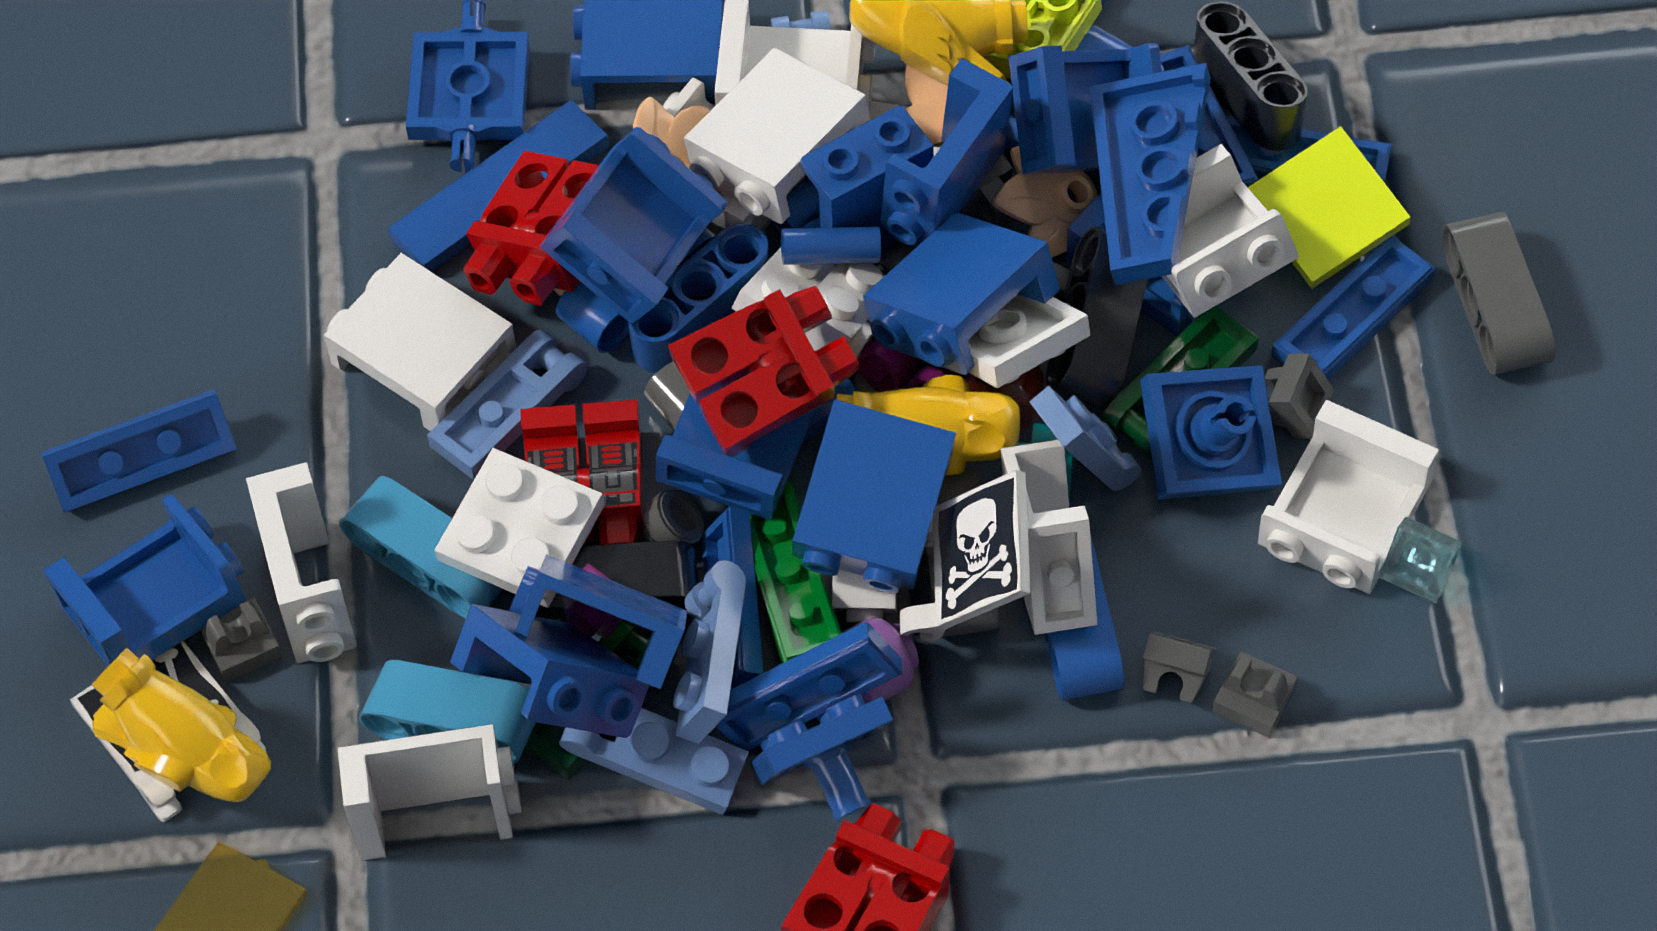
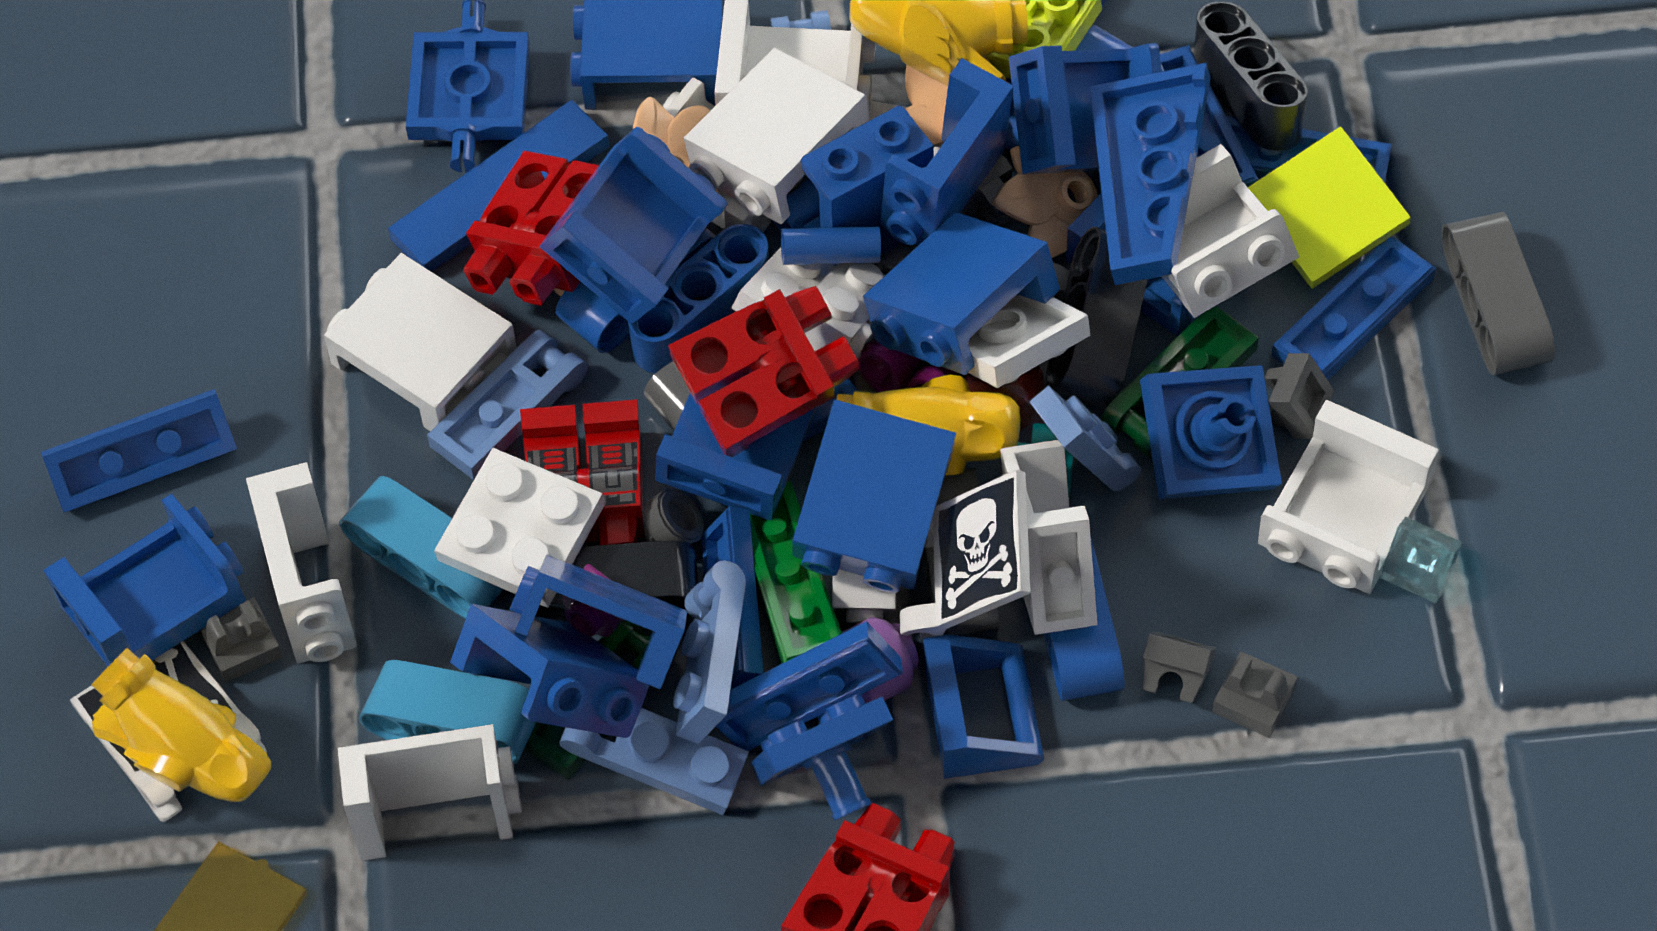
none -> blue tile [923,635,1044,779]

